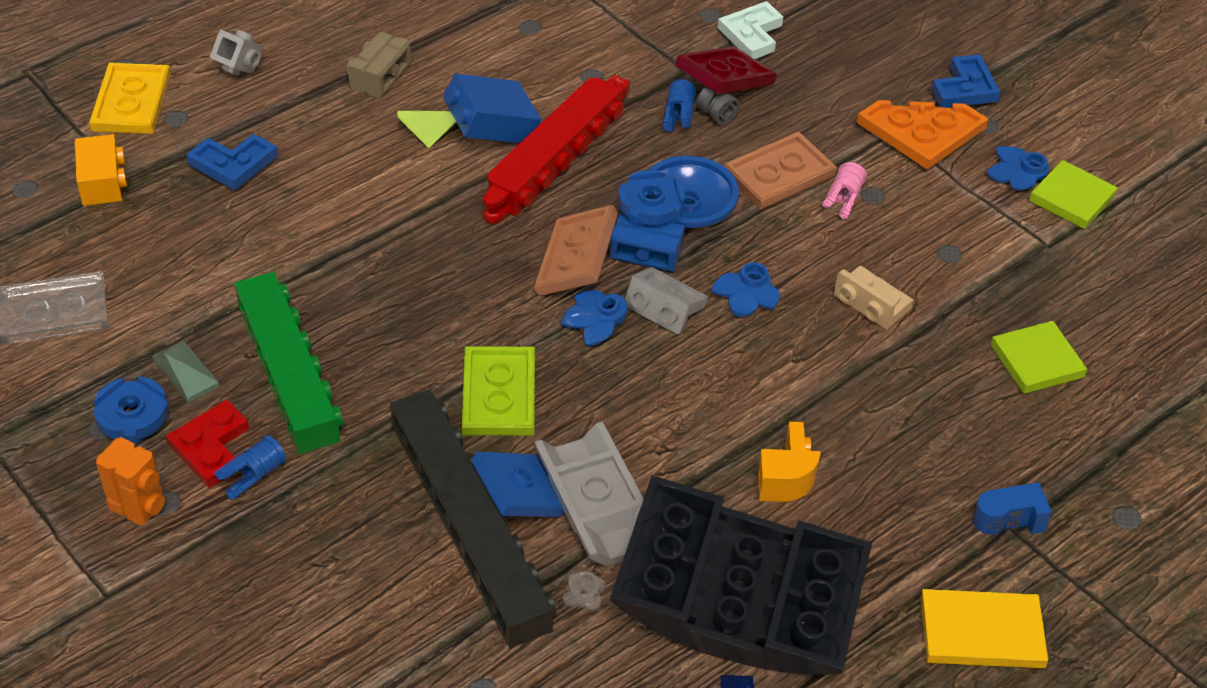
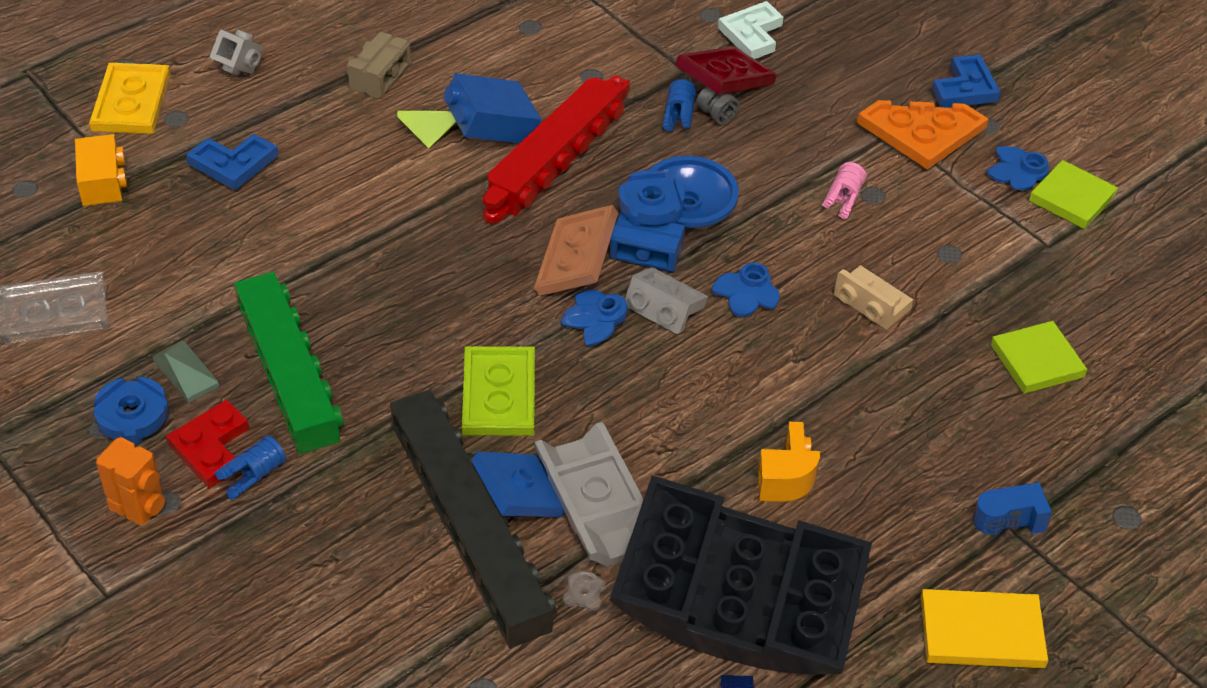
nougat tile [723,131,837,209] -> none

